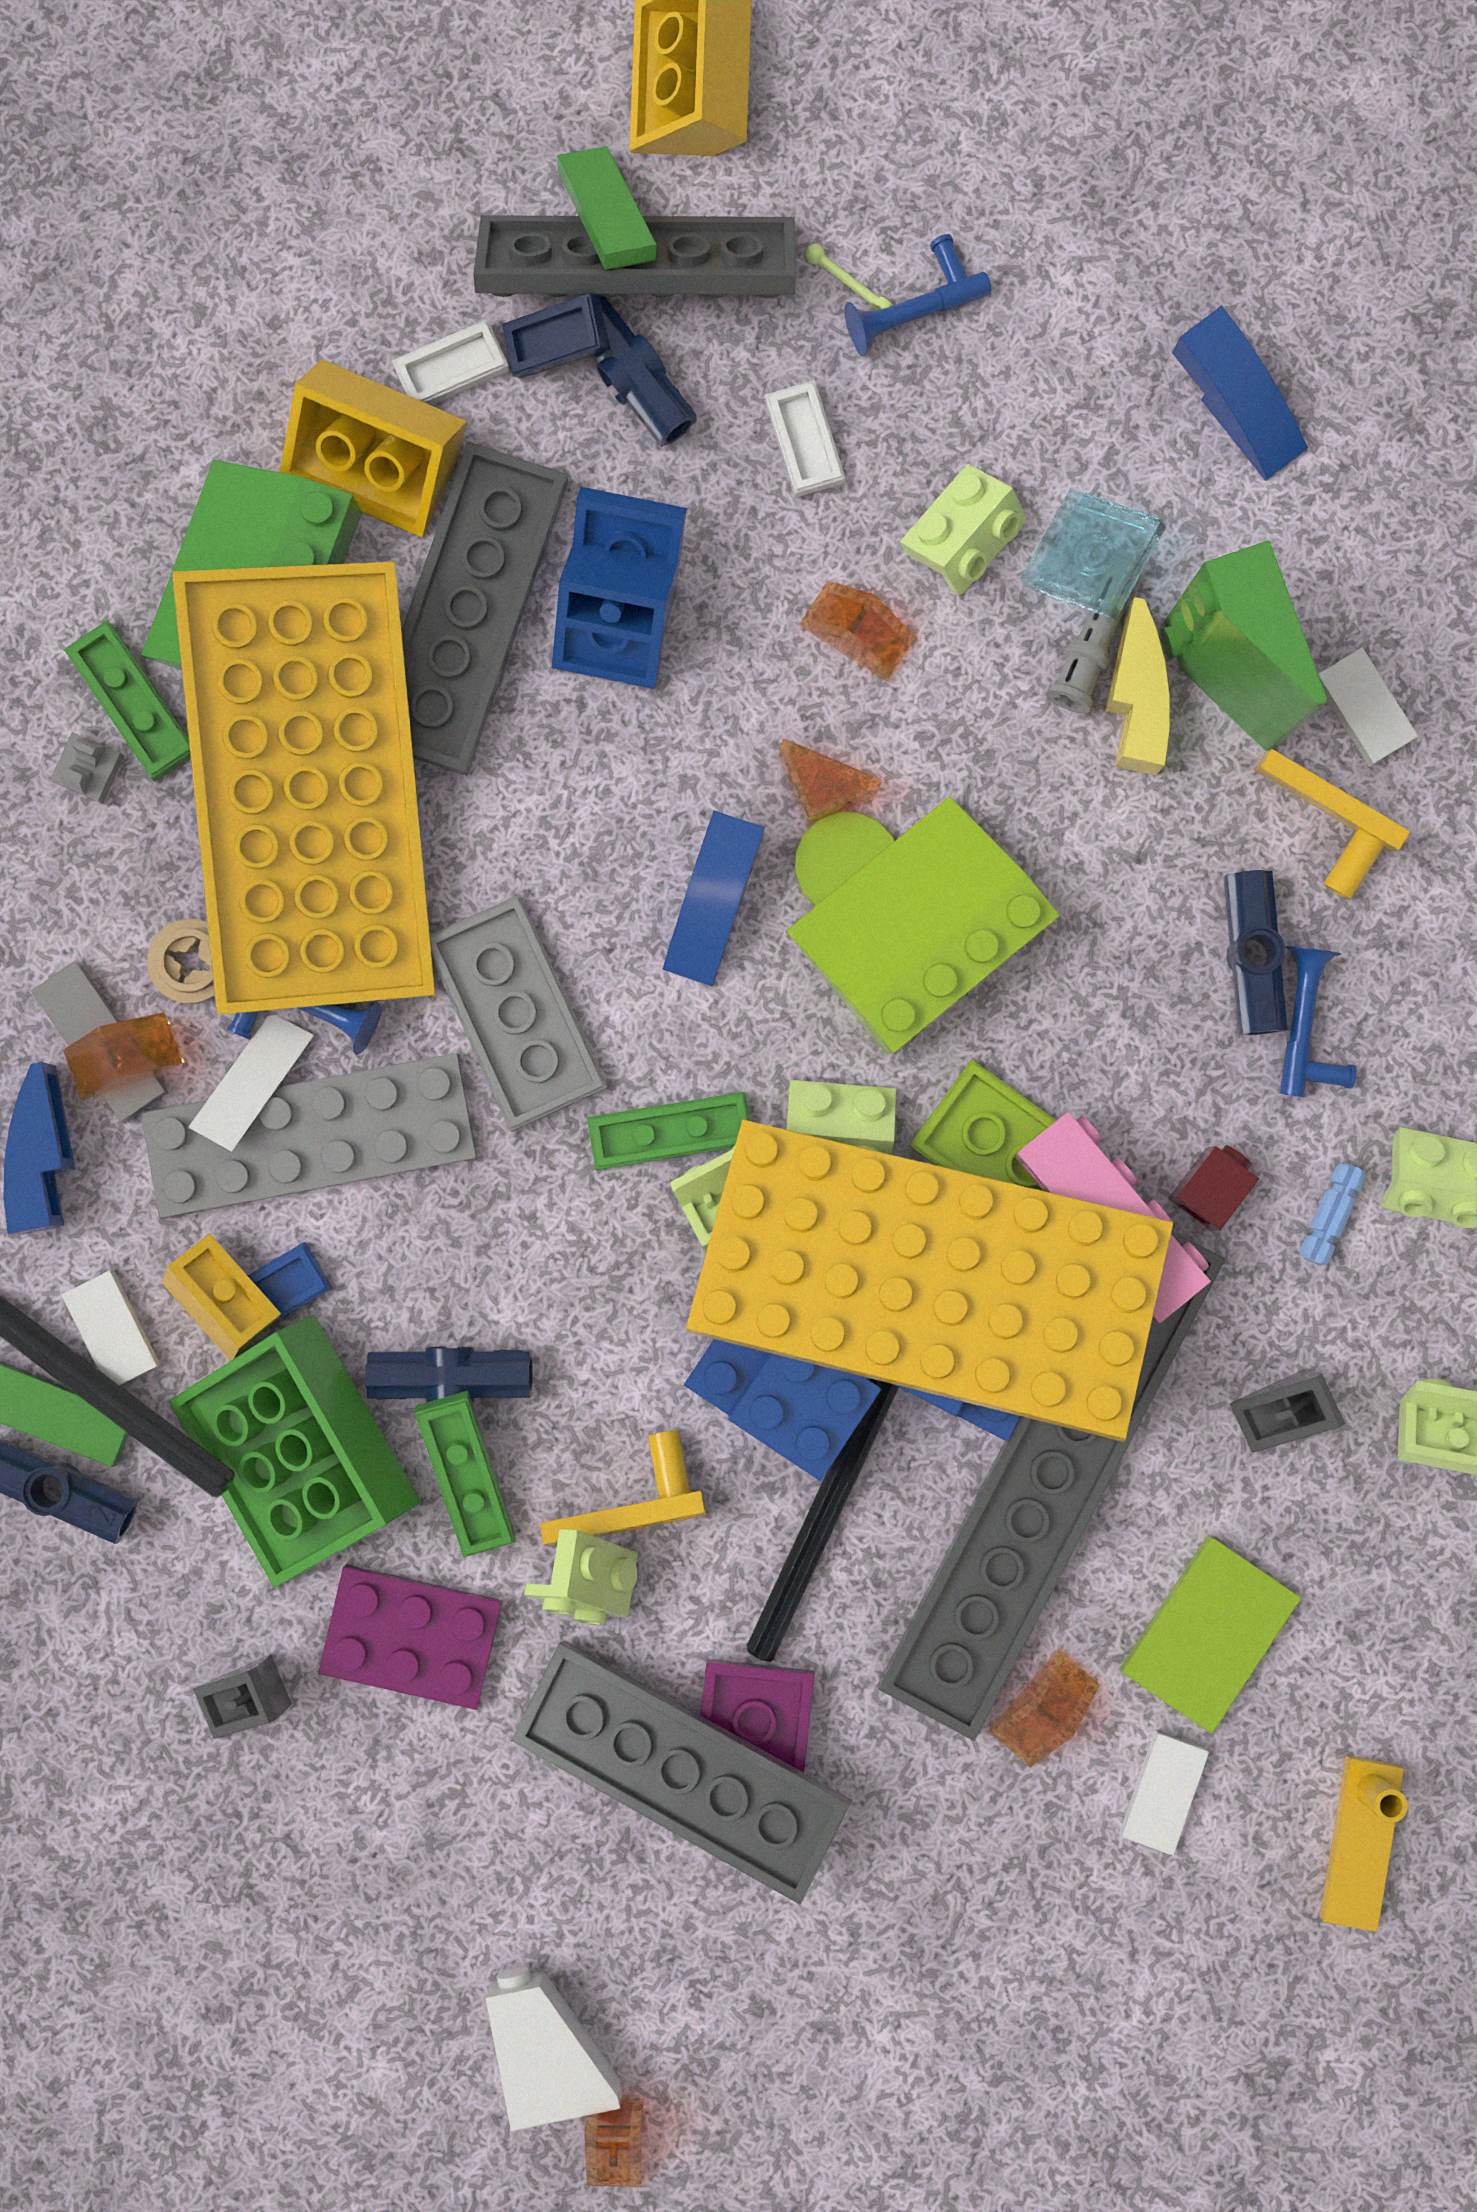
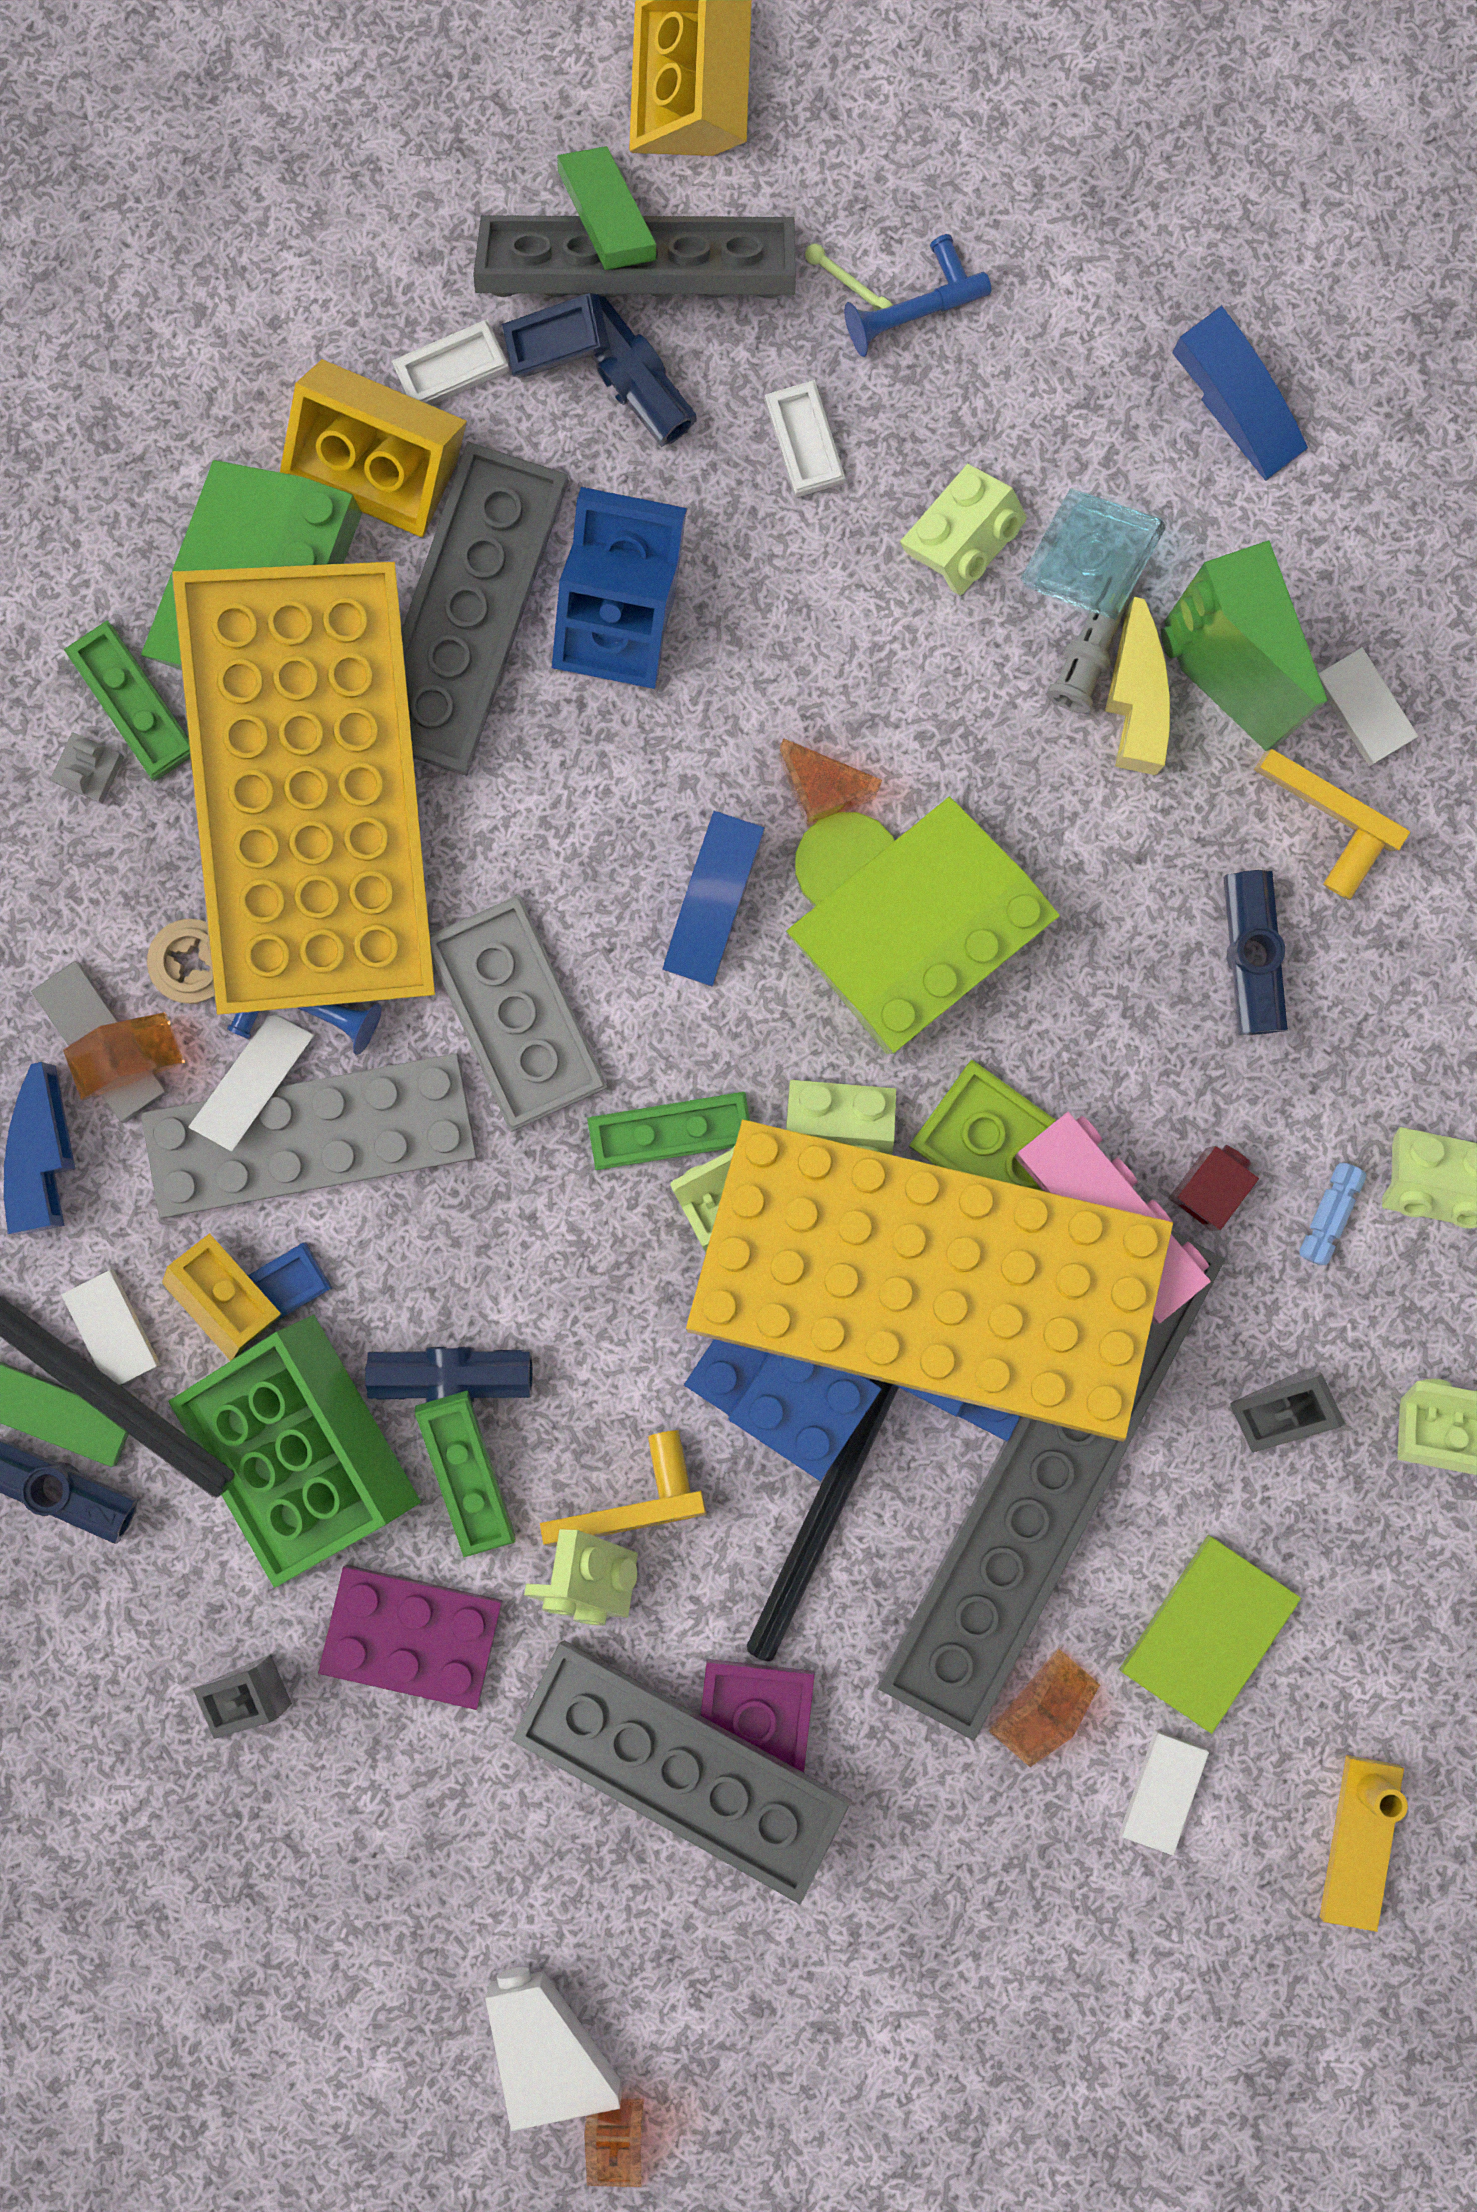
clear orange slope [799,581,916,682] -> none
blue piece [1279,946,1357,1097] -> none

